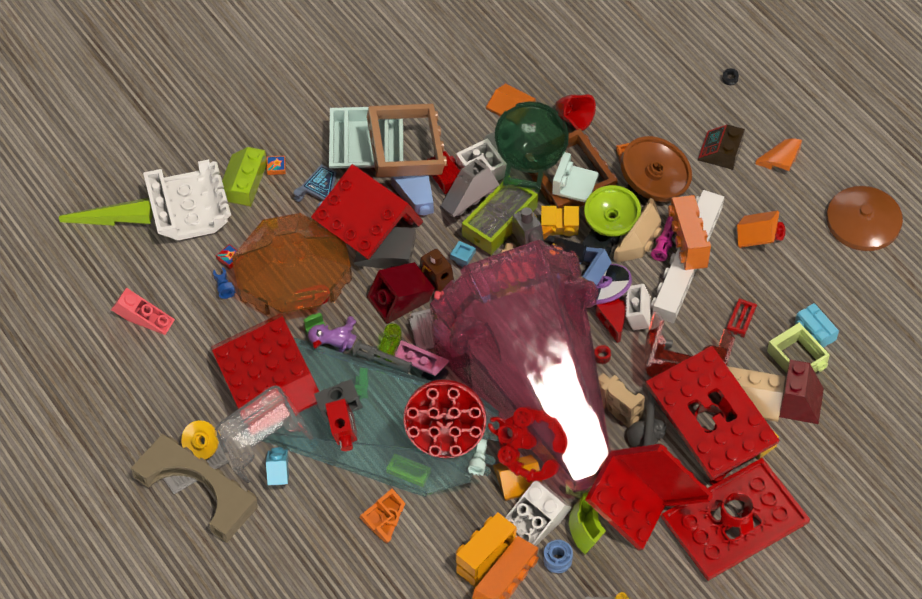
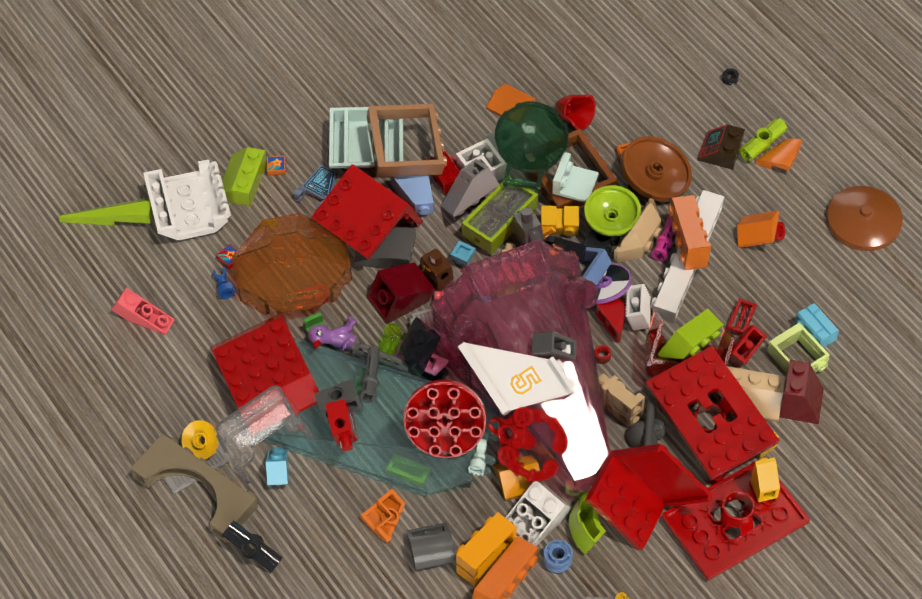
none -> black piece [222,520,283,573]
none -> dark grey pin [359,346,380,403]
none -> black slope [399,317,441,371]
none -> dark grey brick [406,522,456,570]
none -> white piece [458,342,577,416]
none -> dark grey slope [531,331,577,360]
none -> lime slope [658,308,724,359]
none -> red brick [724,324,767,368]
none -> lime piece [739,118,788,161]
none -> yellow slope [751,457,780,502]

